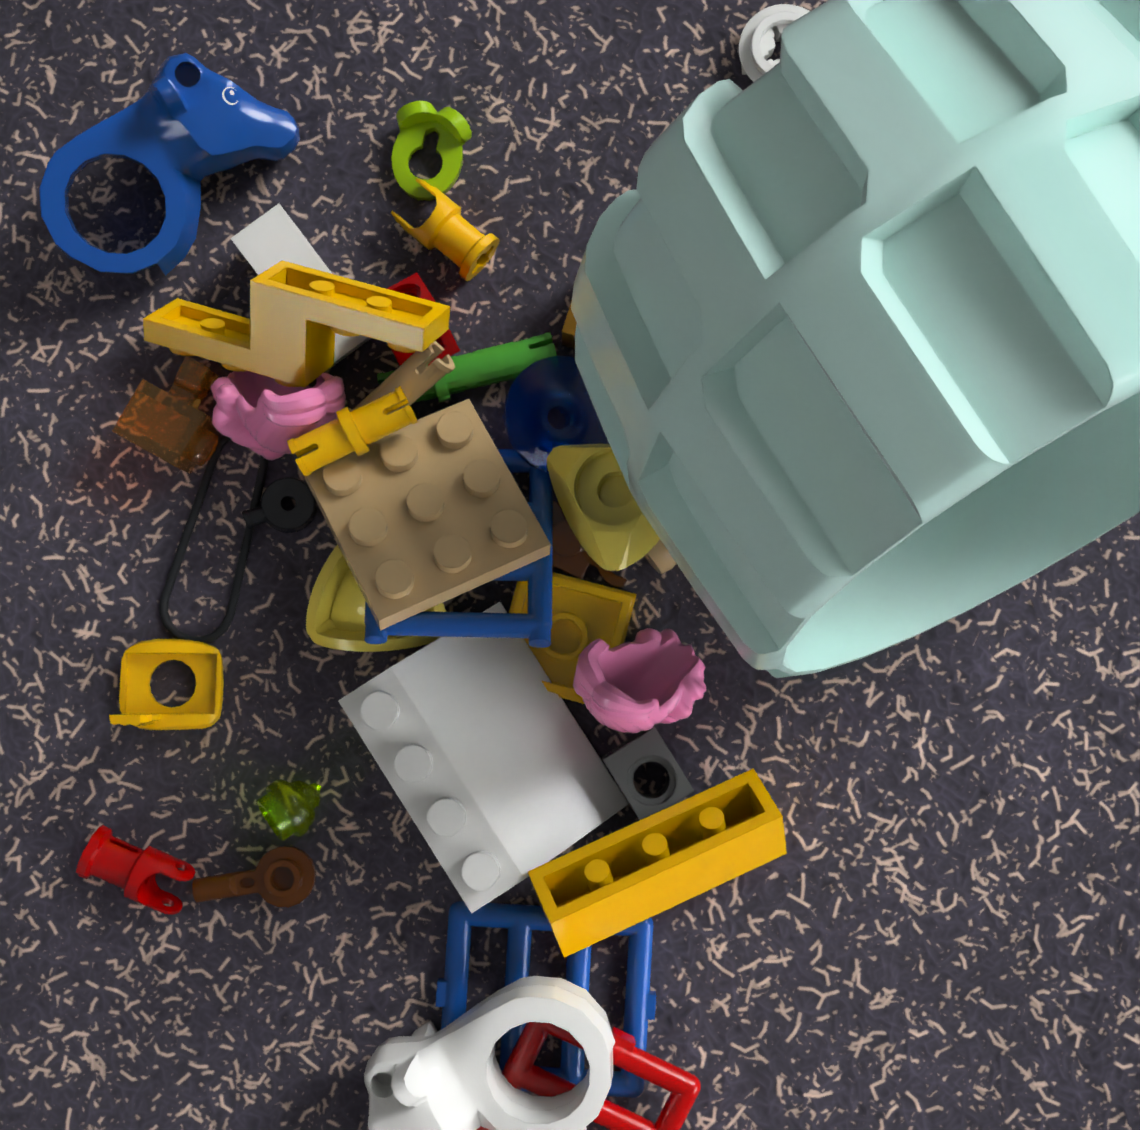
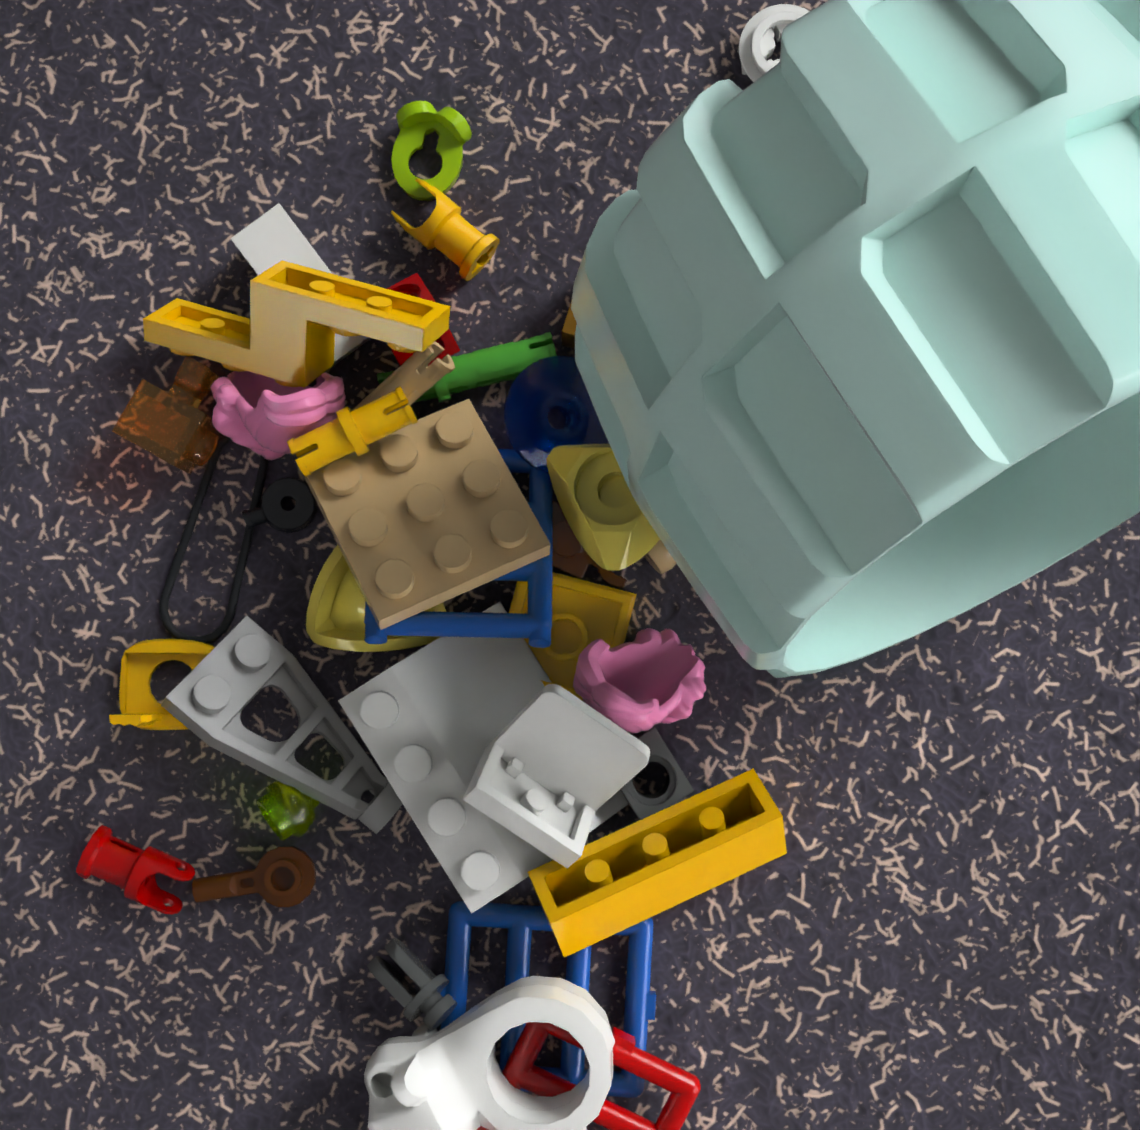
blue animal [39,53,300,275] -> none
none -> light grey plate [161,615,402,834]
none -> dark grey arm [367,937,458,1031]
none -> white bracket [463,684,650,869]

